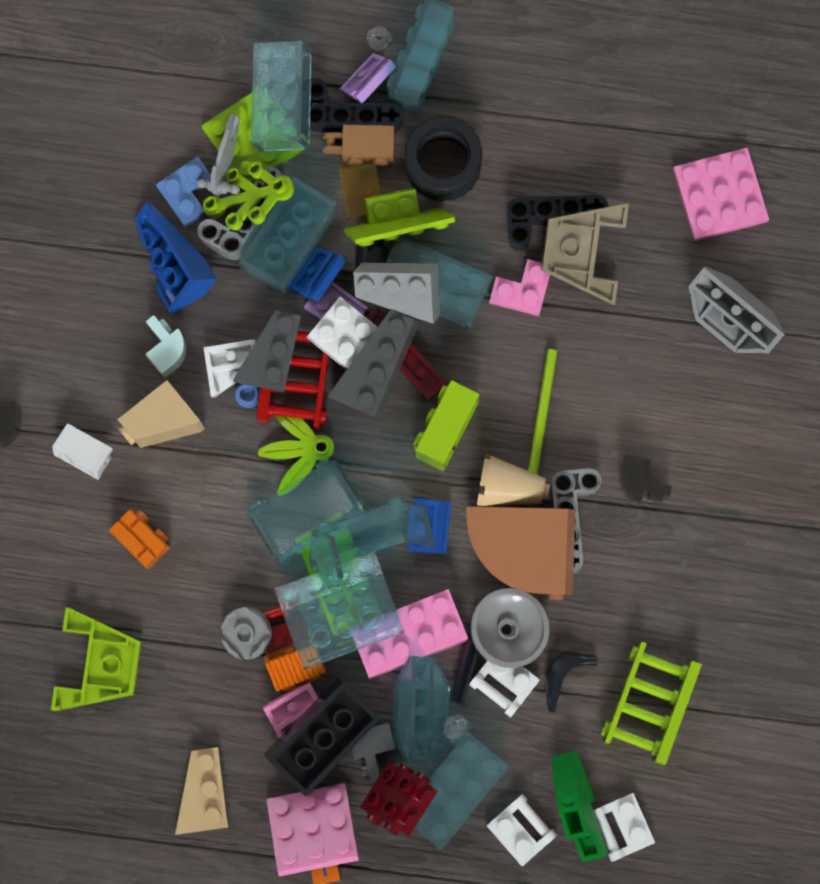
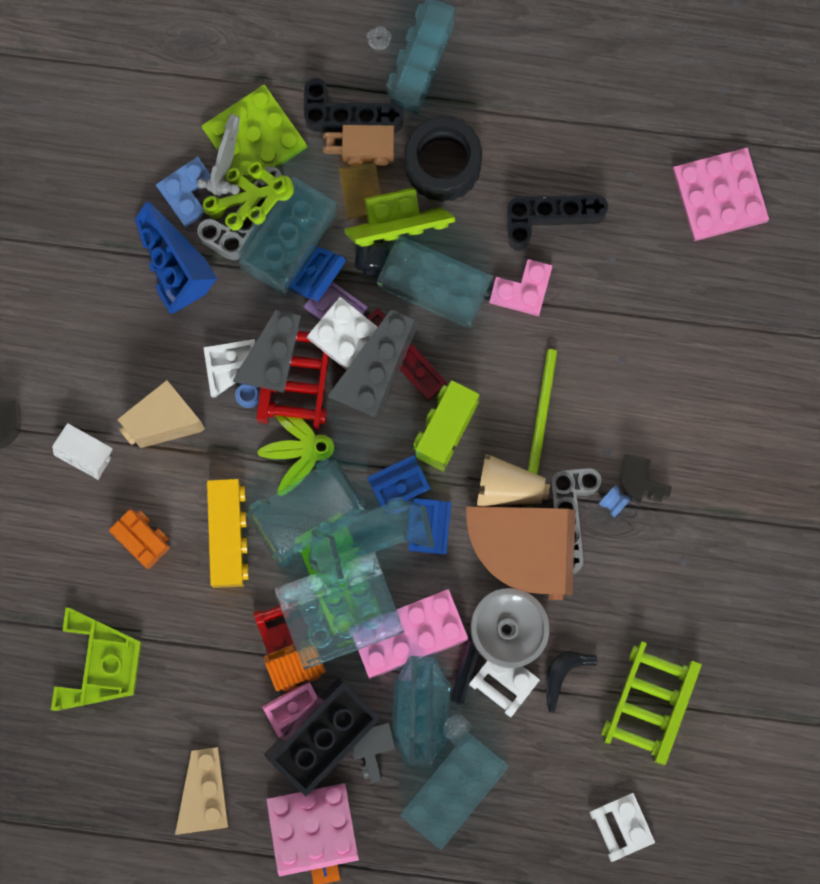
light aqua brick [146,315,186,379] -> none
light grey tile [221,606,272,660] -> none
clear light blue brick [251,40,312,152] -> none
lavender plate [339,53,396,103] -> none
light grey wedge [353,263,440,324] -> none
dark red brick [360,762,438,837] -> none
white plate [486,794,558,866] -> none
dark tan wing [541,203,629,306] -> none
green slope [552,749,609,862] -> none
light grey wedge [688,266,786,353] -> none
none -> yellow brick [207,479,249,588]
none -> blue plate [367,455,431,512]
none -> medium blue wheel [599,485,631,518]

